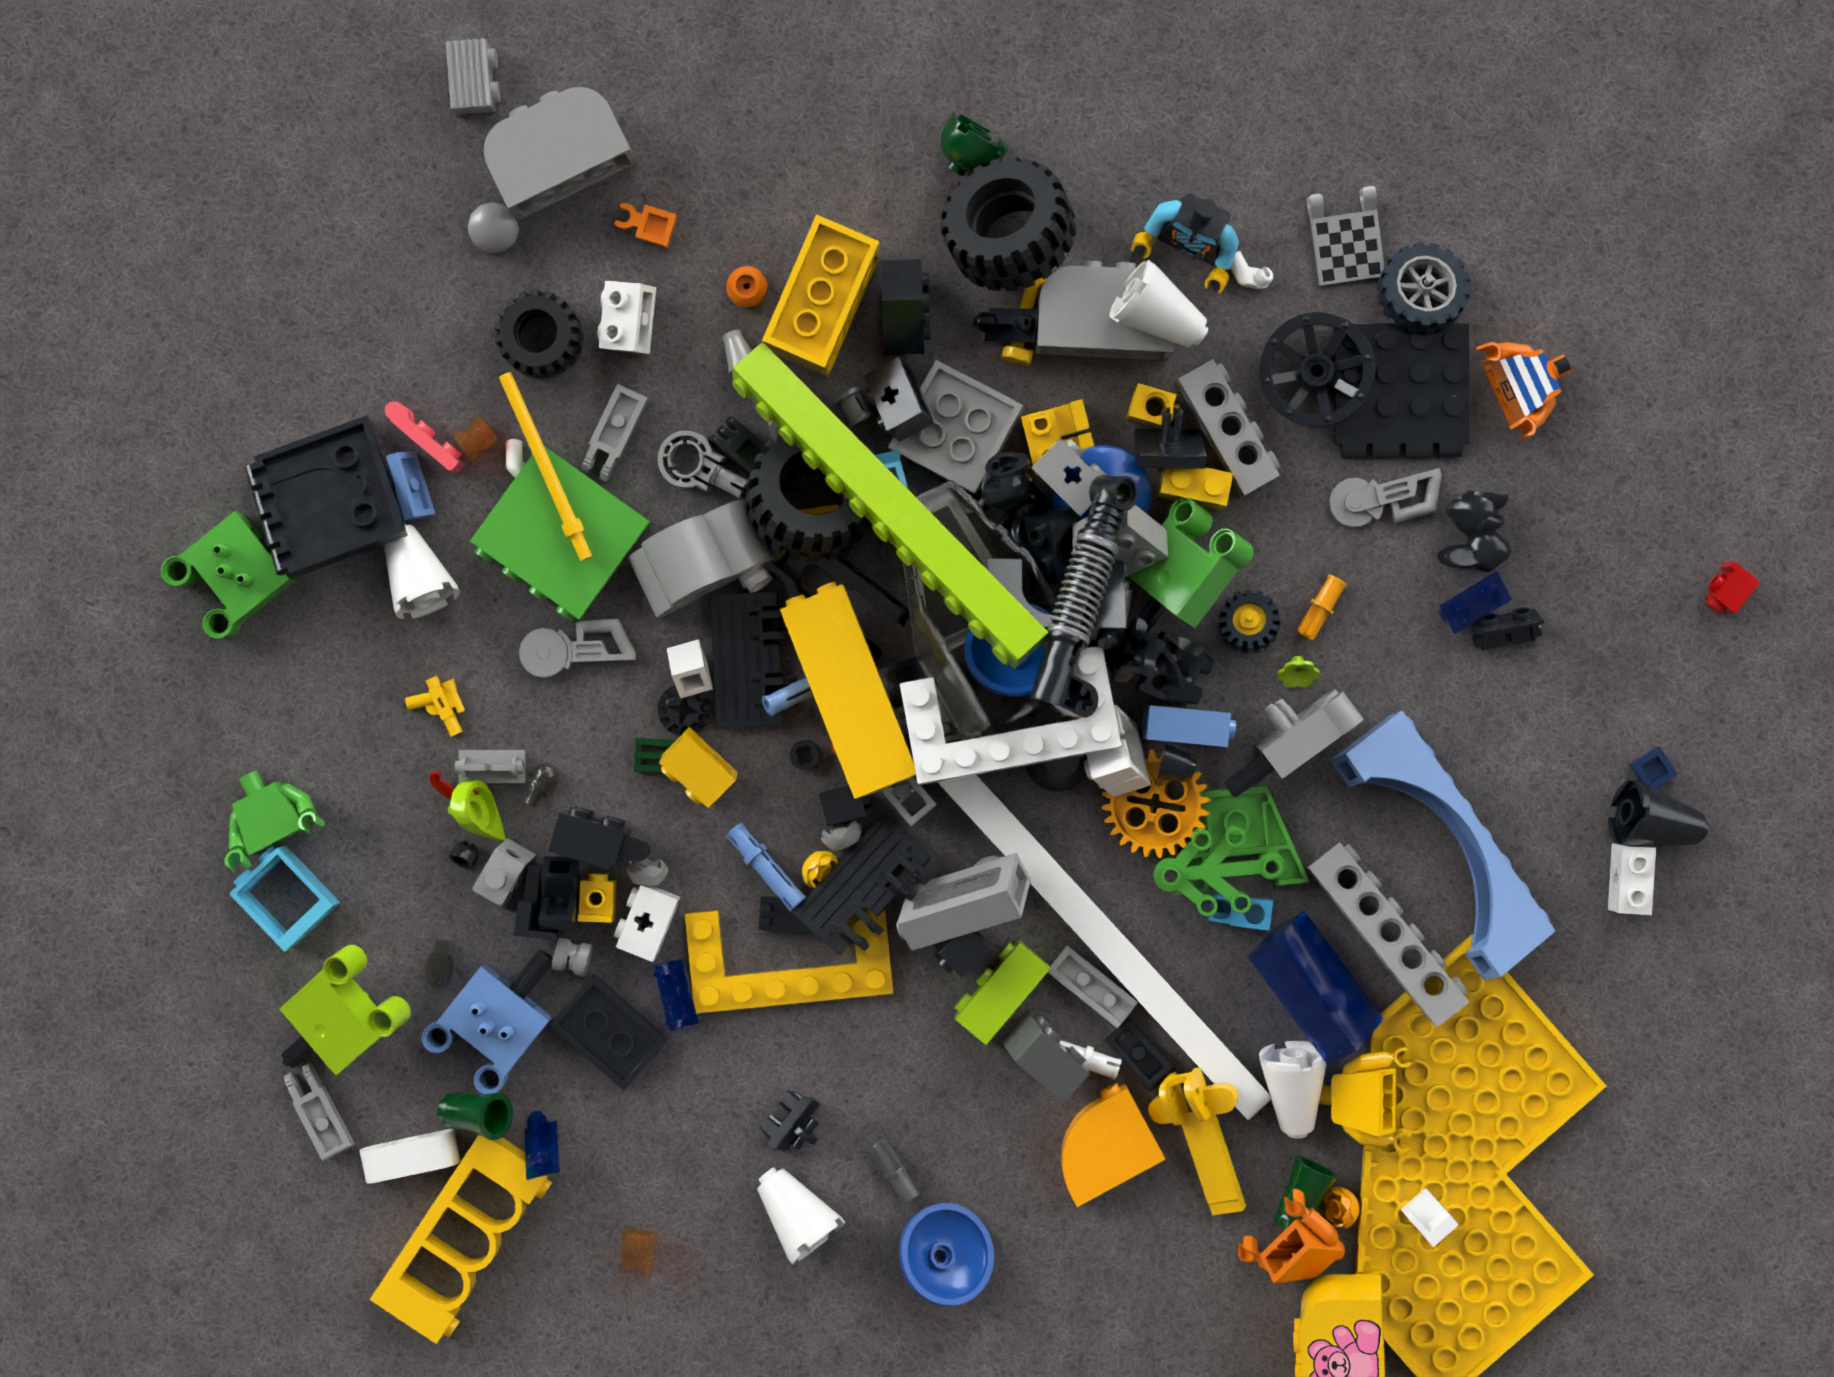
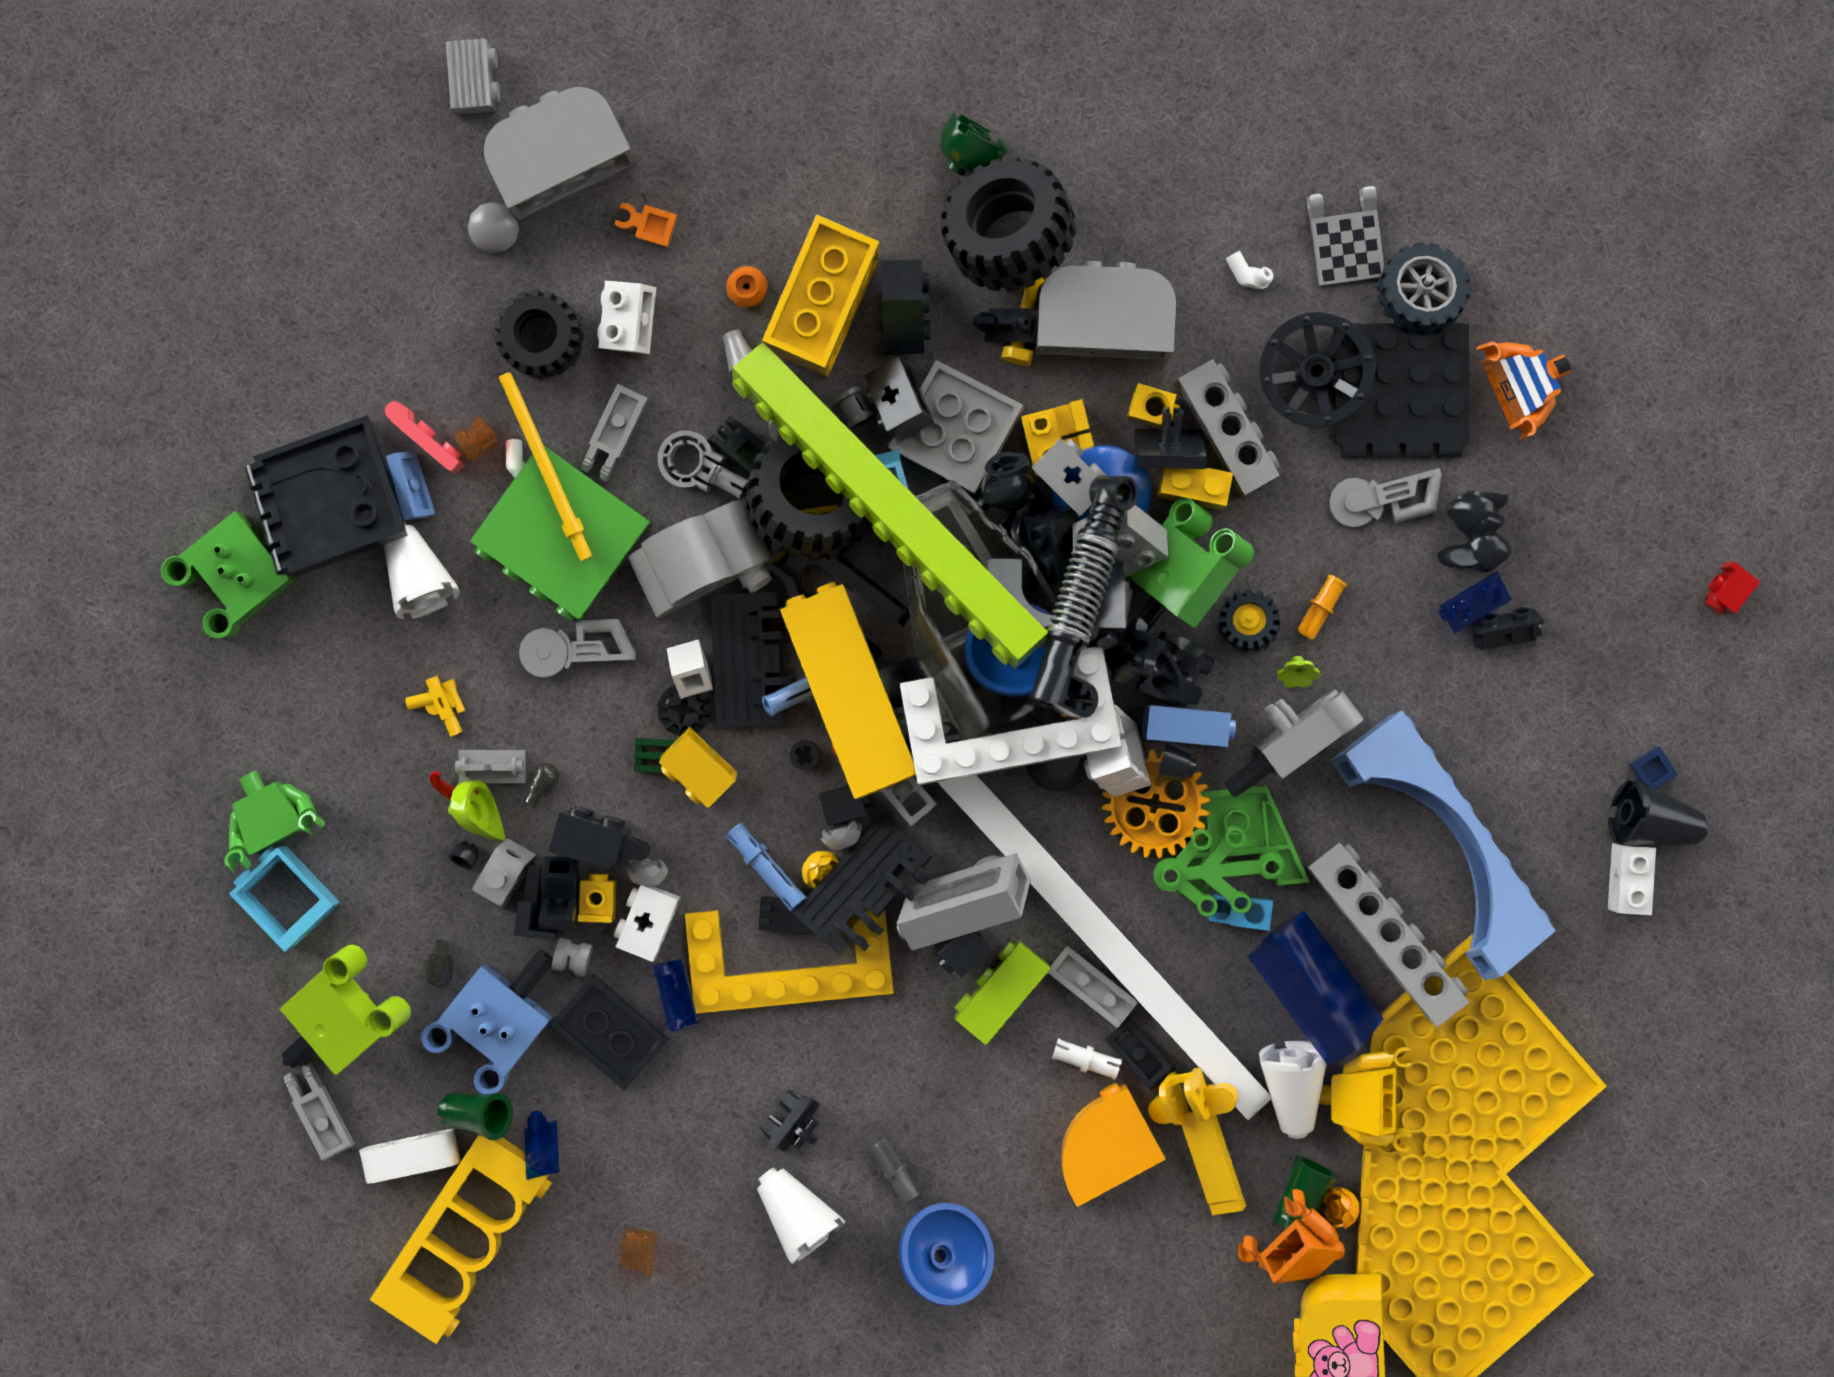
dark grey brick [1000,1011,1090,1103] -> none
white cone [1109,260,1208,348] -> none
torso [1131,194,1239,293] -> none
white panel [1400,1189,1459,1247] -> none

